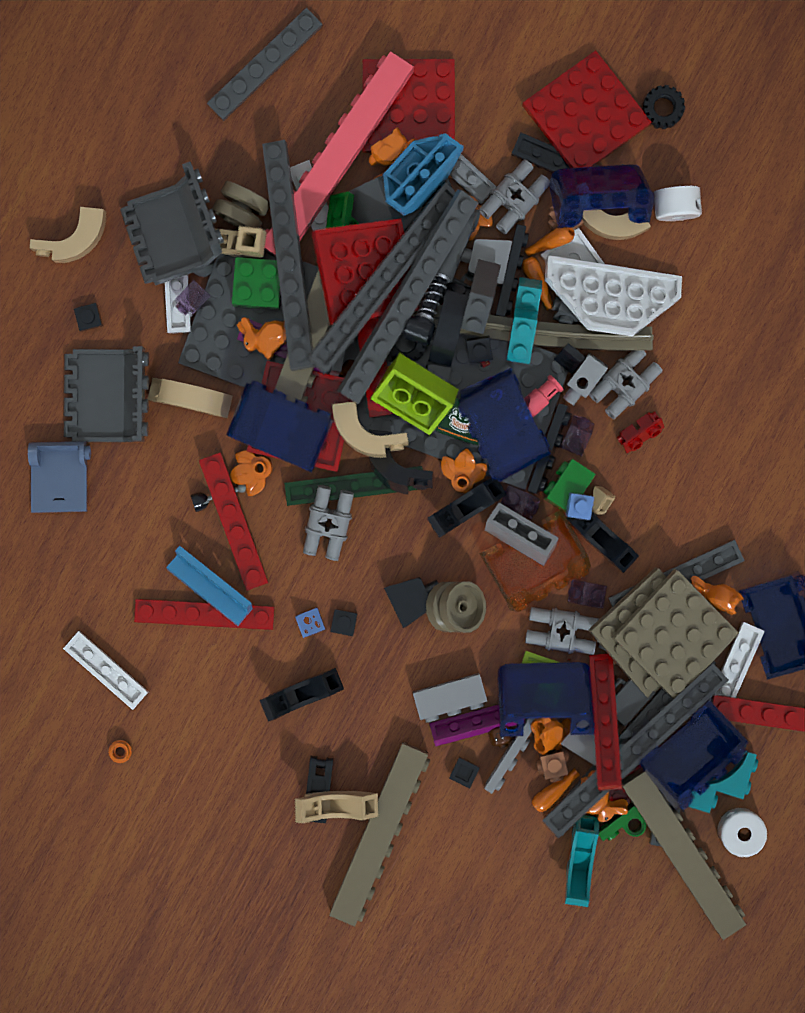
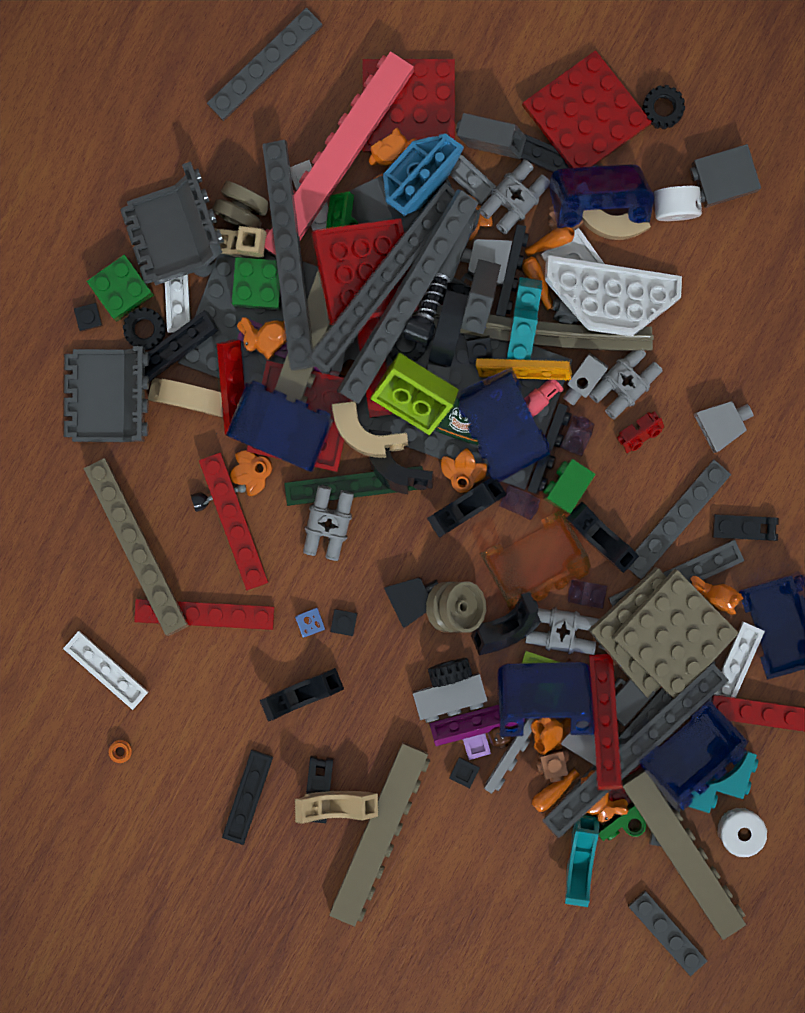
sand blue door [28,441,91,513] -> none
tan arch [30,207,107,263] -> none
dark azure fence [166,546,253,626] -> none
clear purple bracket [174,280,210,317] -> none
light grey brick [485,503,559,566] -> none
black plate [554,343,586,374] -> none
medium blue plate [565,493,594,520] -> none
tan slope [592,486,616,515] -> none
none -> dark tan brick [84,458,189,637]
none -> green brick [87,254,155,322]
none -> black tyre [123,307,166,350]
none -> black plate [145,310,219,382]
none -> red plate [217,339,248,436]
none -> black tile [222,749,274,845]
none -> black tyre [428,658,472,687]
none -> dark grey brick [456,113,527,159]
none -> lavender tile [463,733,491,760]
none -> black arch [471,592,541,655]
none -> light orange tile [476,358,572,380]
none -> dark grey plate [628,459,731,579]
none -> dark grey plate [628,890,707,977]
none -> dark grey brick [690,144,761,208]
none -> light grey torso [693,401,754,453]
none -> black plate [712,514,779,541]

